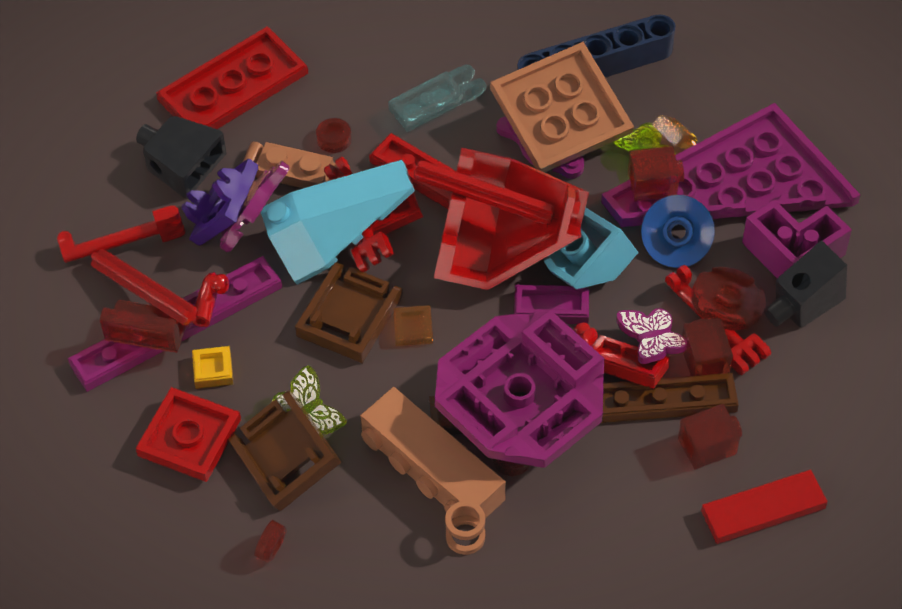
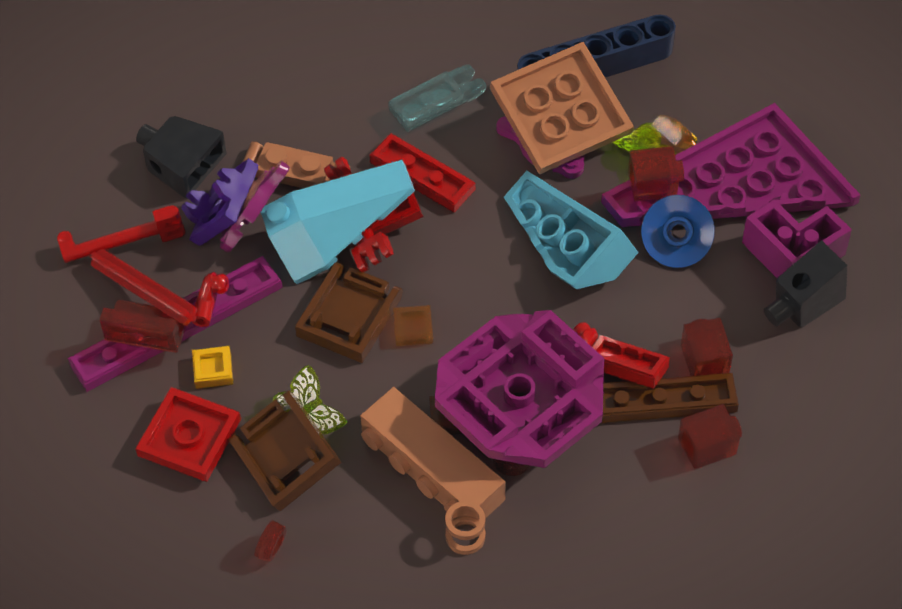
red tile [156,26,309,129] -> none
clear red tile [316,118,352,153] -> none
red axle [414,161,555,224] -> none
red panel [434,147,589,290] -> none
magenta tile [514,285,589,324] -> none
magenta animal [616,308,687,364] -> none
red hinge [665,265,771,375] -> none
clear red tile [691,266,766,331] -> none
red tile [701,469,828,544] -> none

